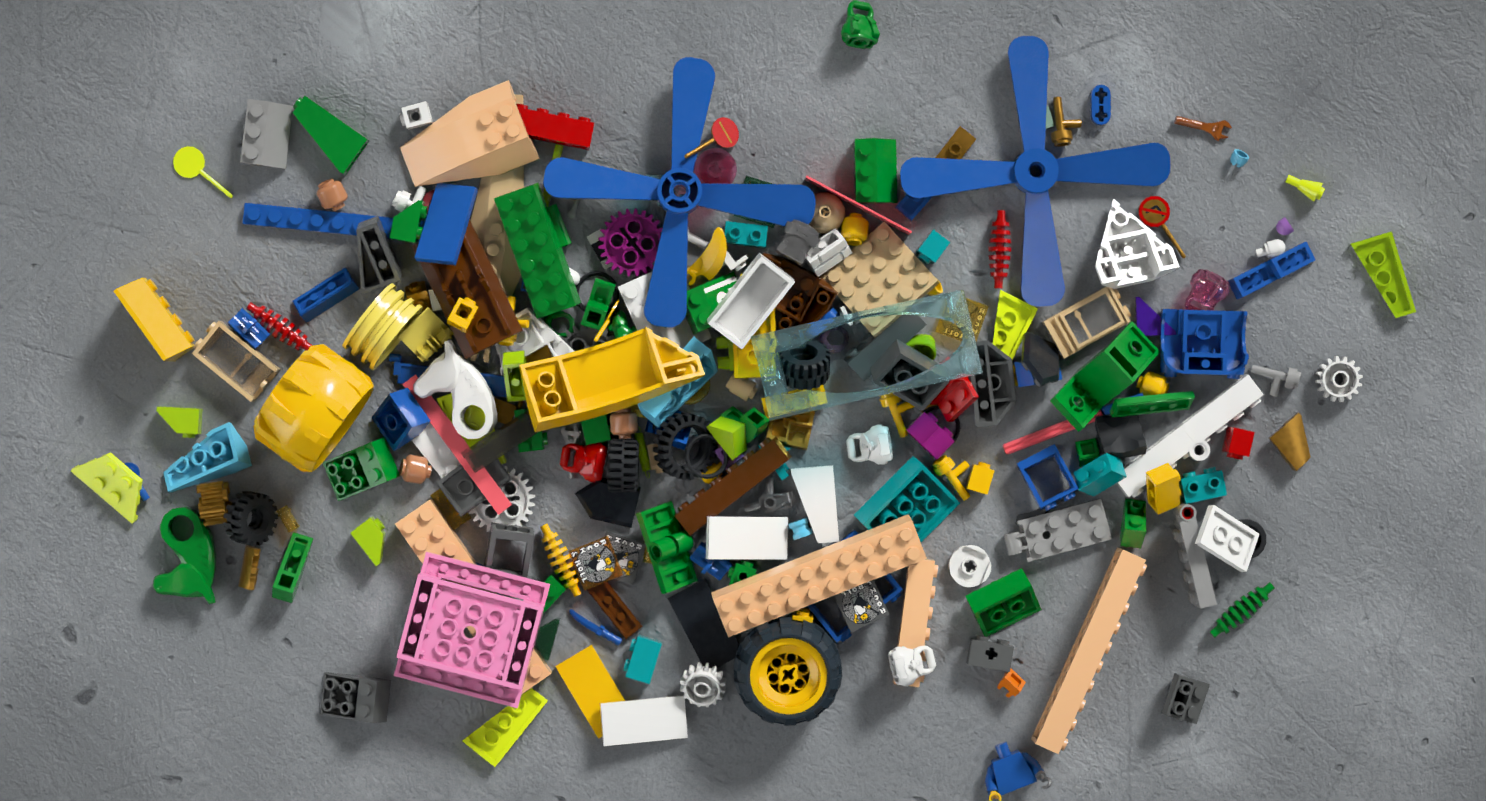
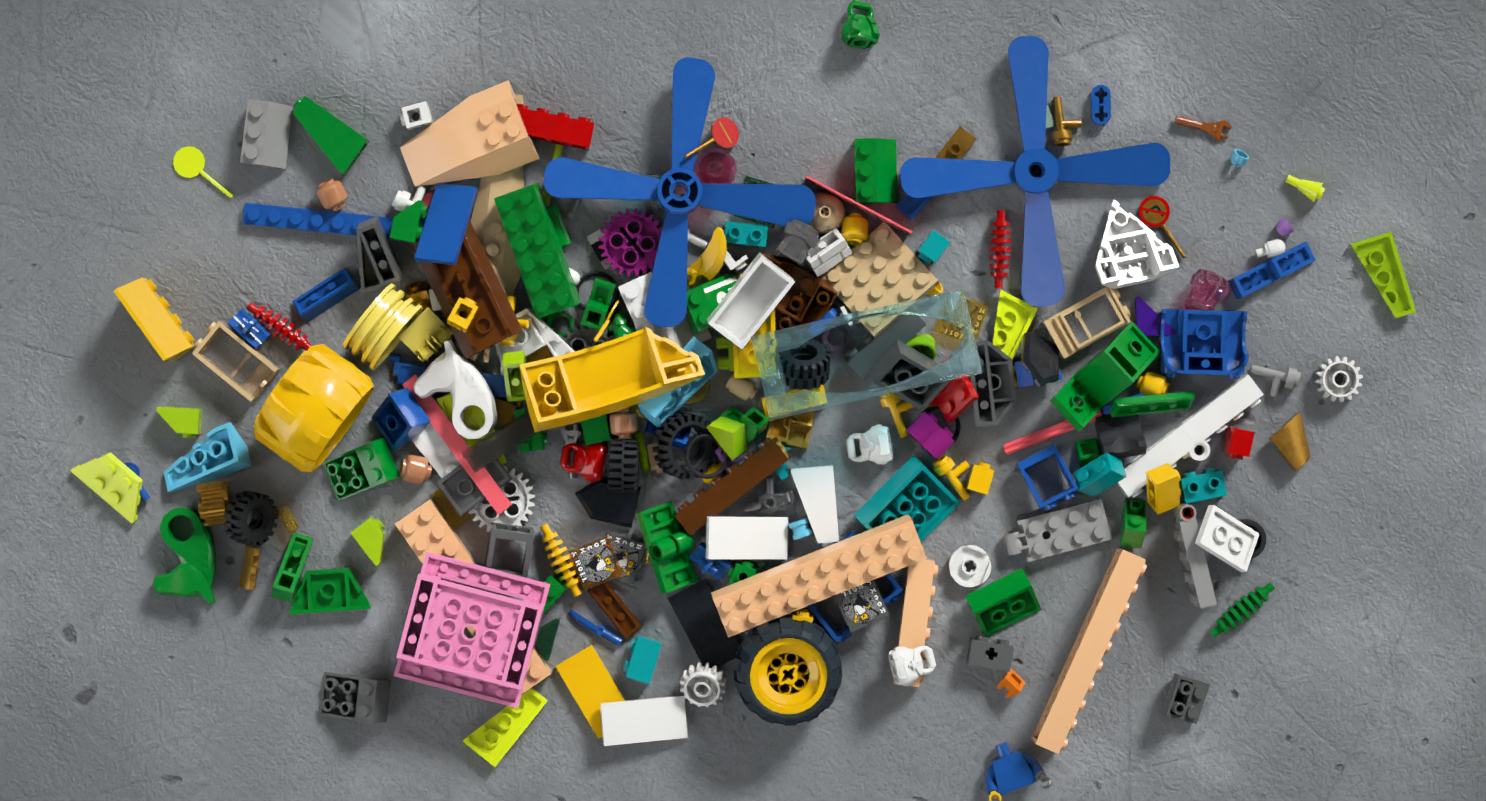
none -> green wing [289,568,371,614]

